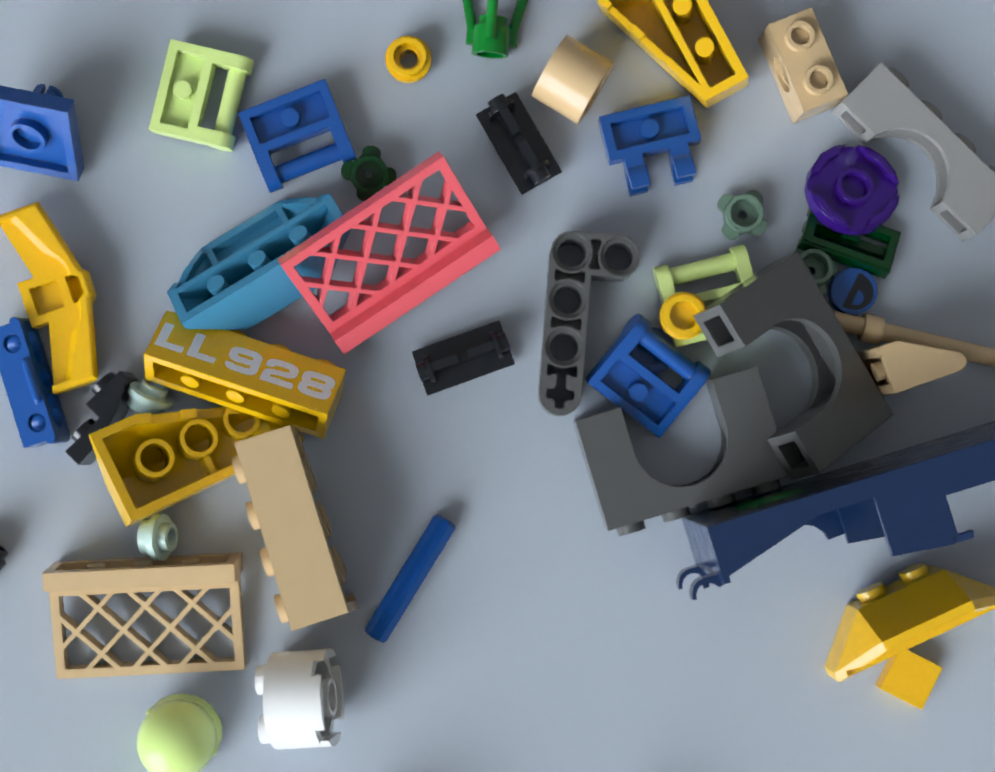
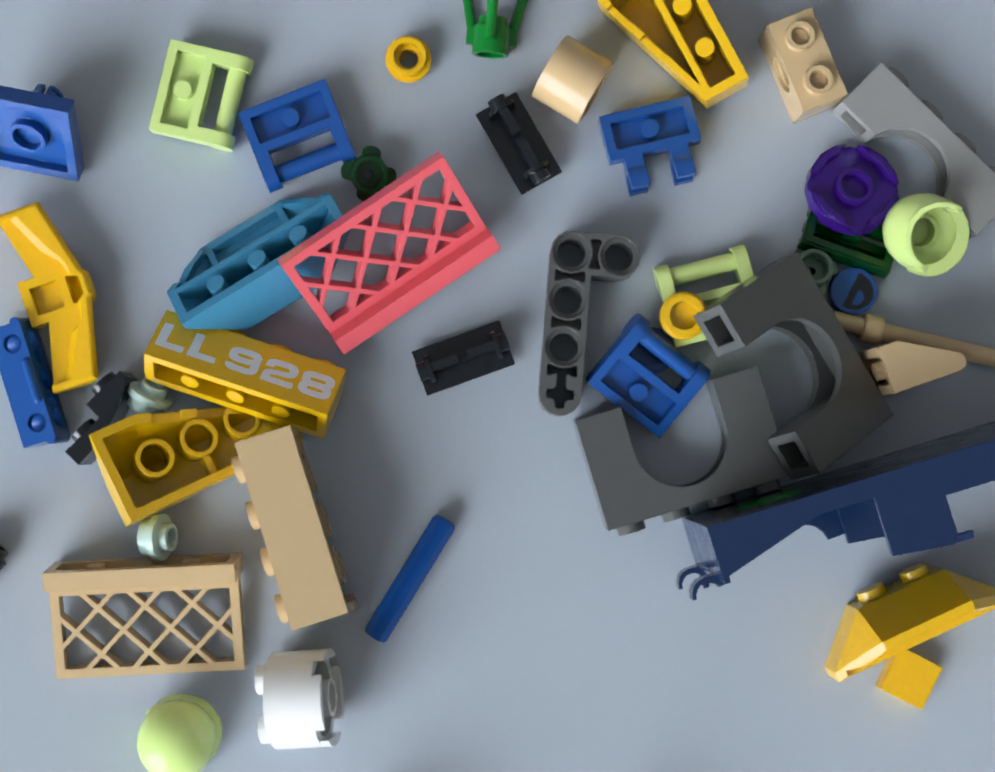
sand green plate [717,190,768,240] -> none
none -> yellowish green helmet [882,193,970,277]

